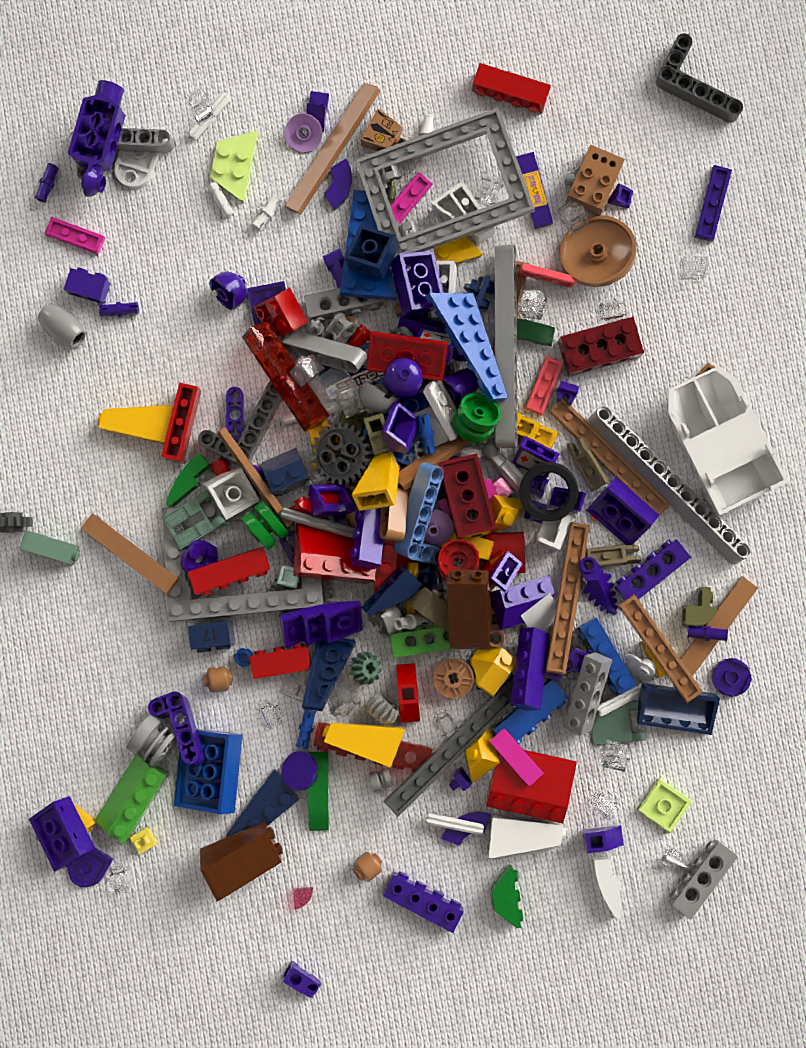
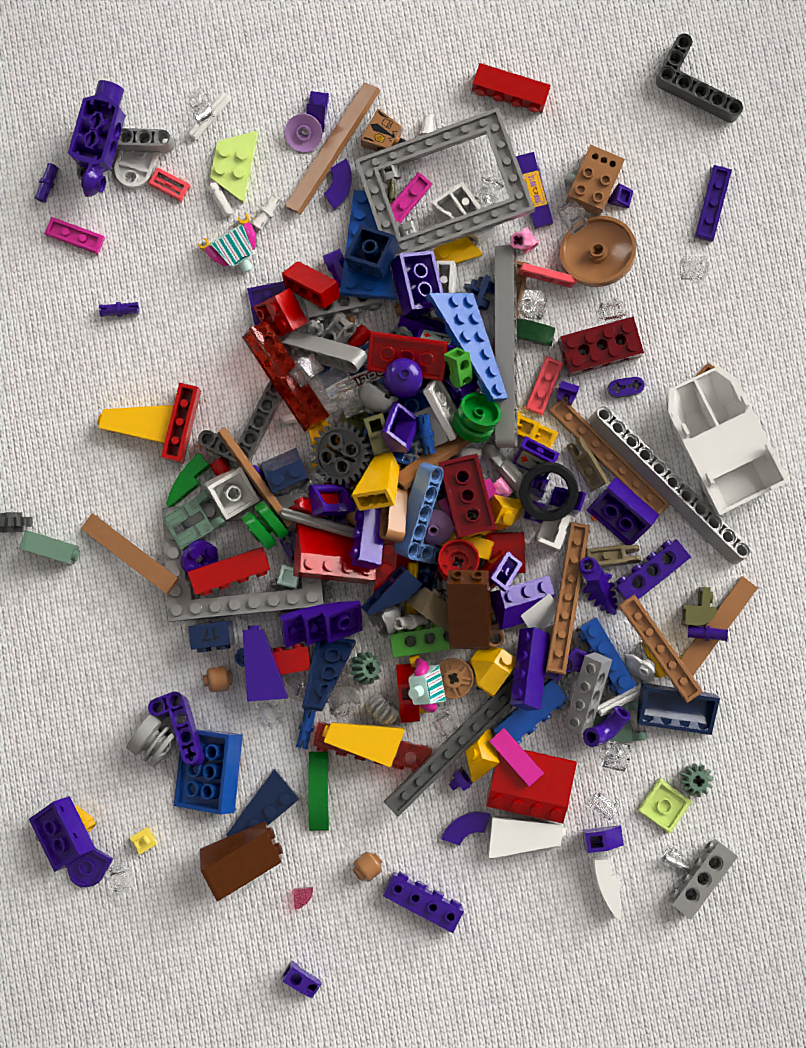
light grey piece [38,304,86,348] -> none
dark purple brick [64,267,111,304] -> none
bright green slope [95,754,170,844] -> none
dark purple cylinder [209,271,247,310] -> none
dark purple beam [226,387,244,443] -> none
dark purple tile [282,751,318,791] -> none
light grey wheel [369,767,394,792] -> none
white axle [426,813,484,835] -> none
green slope [491,865,523,928] -> none
dark purple tile [712,658,752,697] -> none
none -> coral tile [148,167,191,202]
none -> torso [198,214,256,273]
none -> dark purple slope [243,625,288,702]
none -> red brick [282,261,341,309]
none -> torso [408,654,446,714]
none -> bright green leg [444,347,473,389]
none -> bright pink piece [510,228,539,253]
none -> dark purple cylinder [583,706,631,747]
none -> dark purple beam [608,377,645,398]
none -> sand green gear [680,763,714,797]

